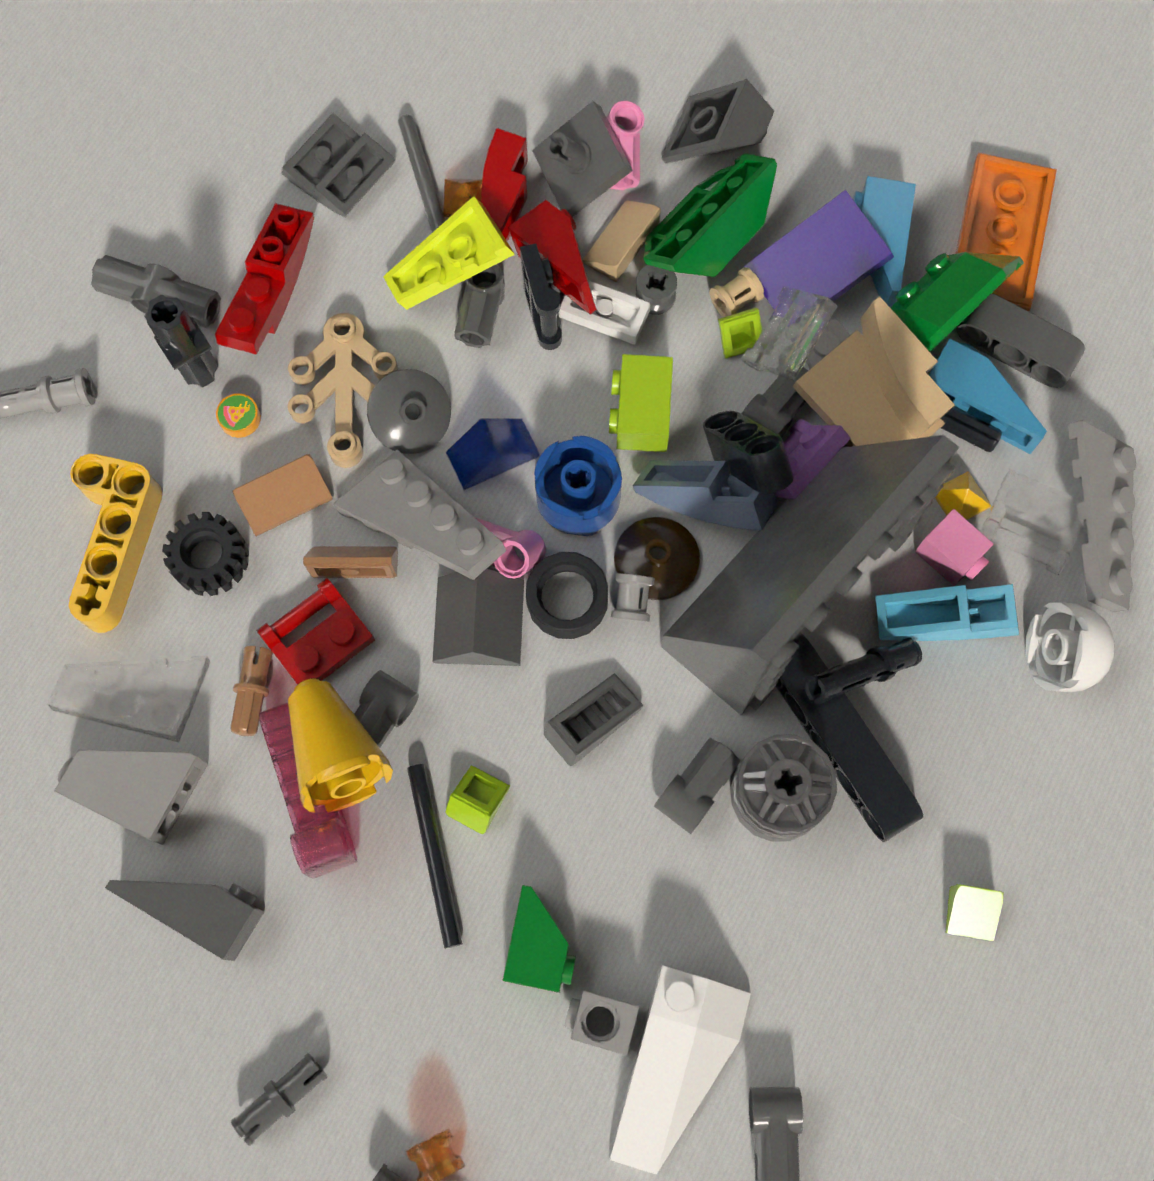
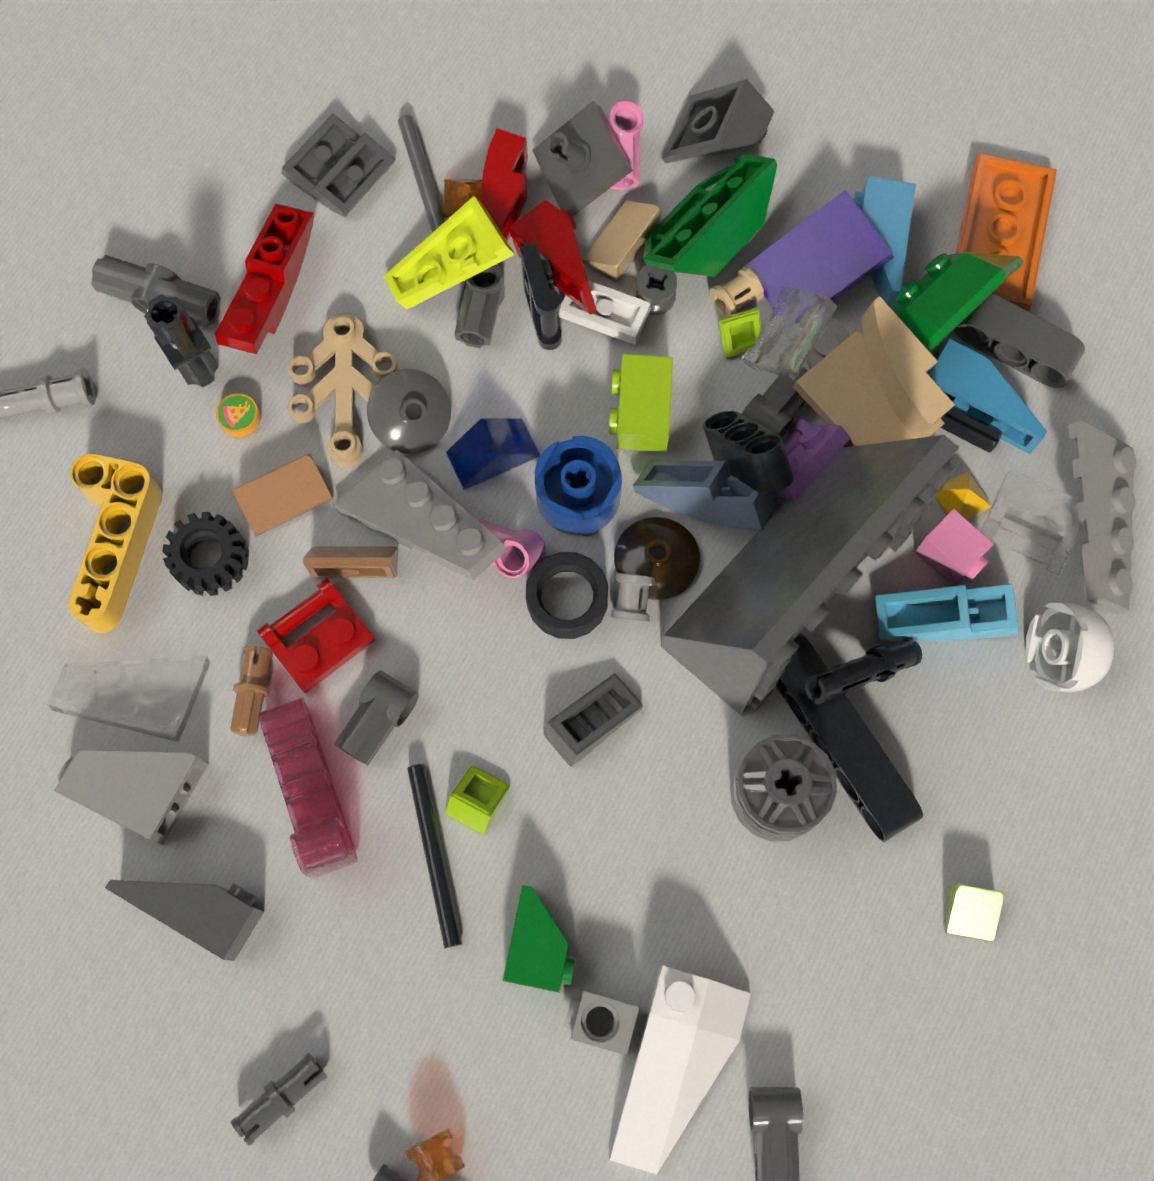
yellow cone [288,679,393,813] -> none
dark grey slope [432,569,524,666] -> none
dark grey piece [654,737,741,834] -> none

